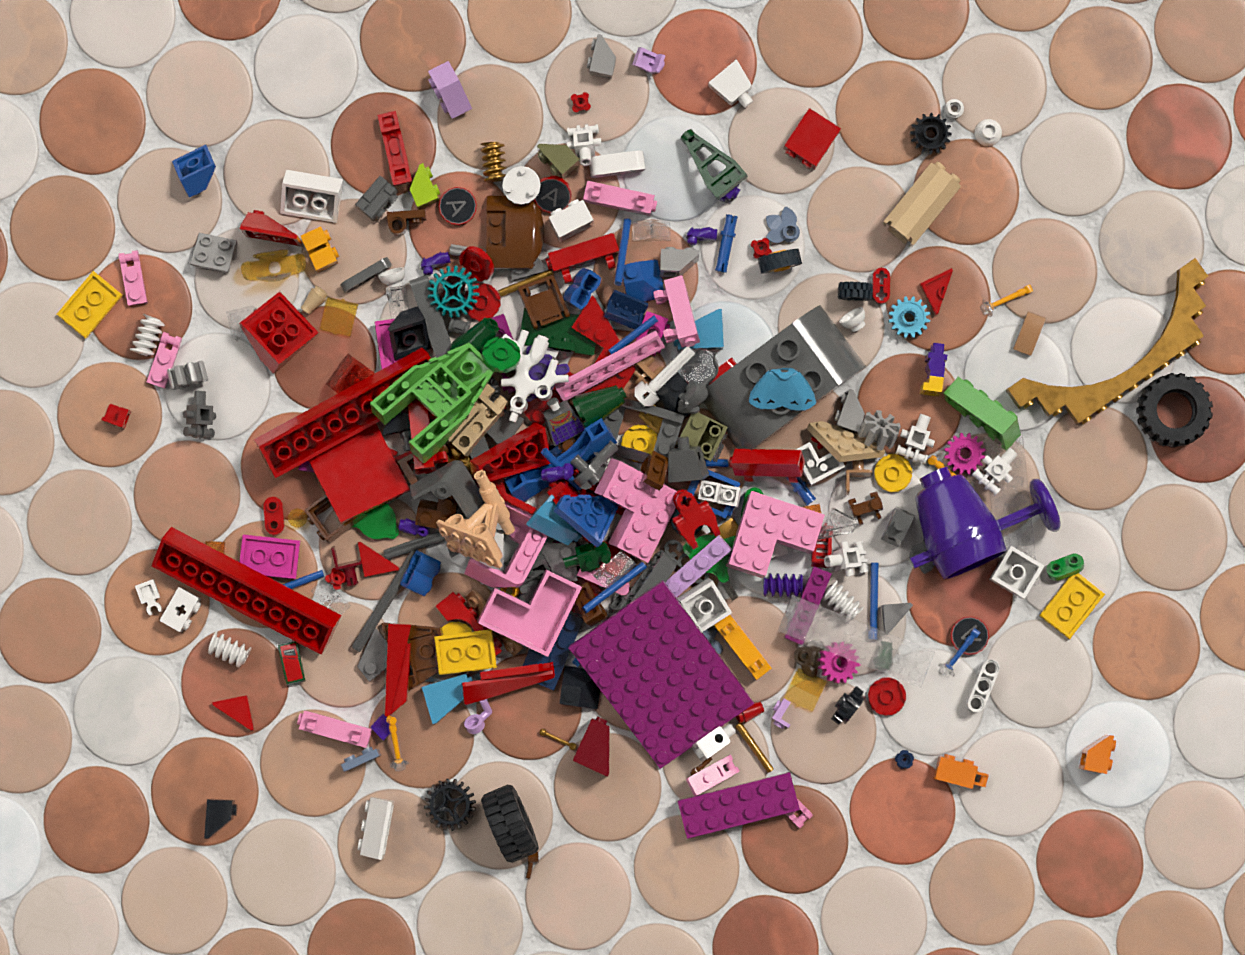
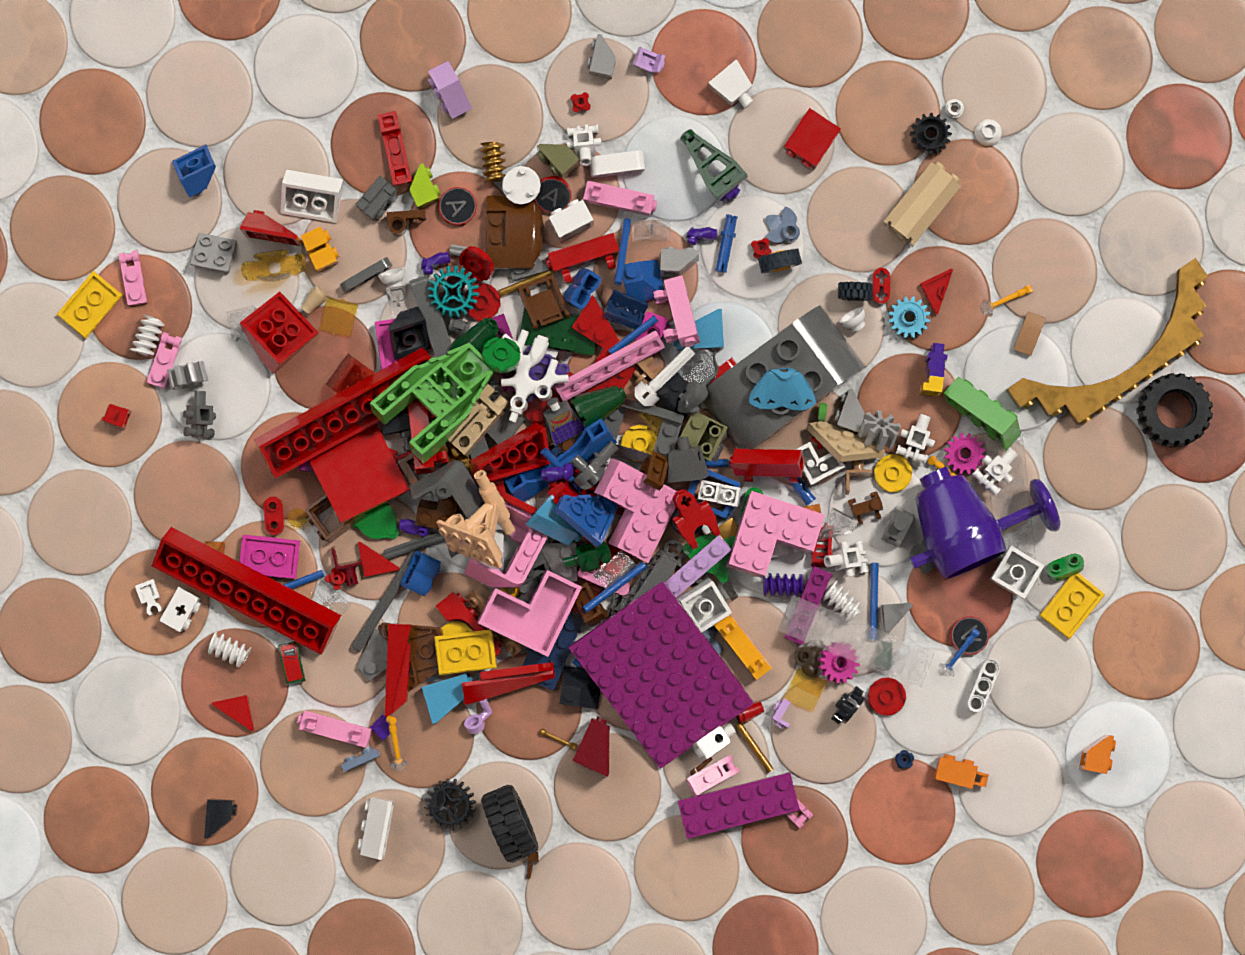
none -> bright green tile [817,402,827,422]

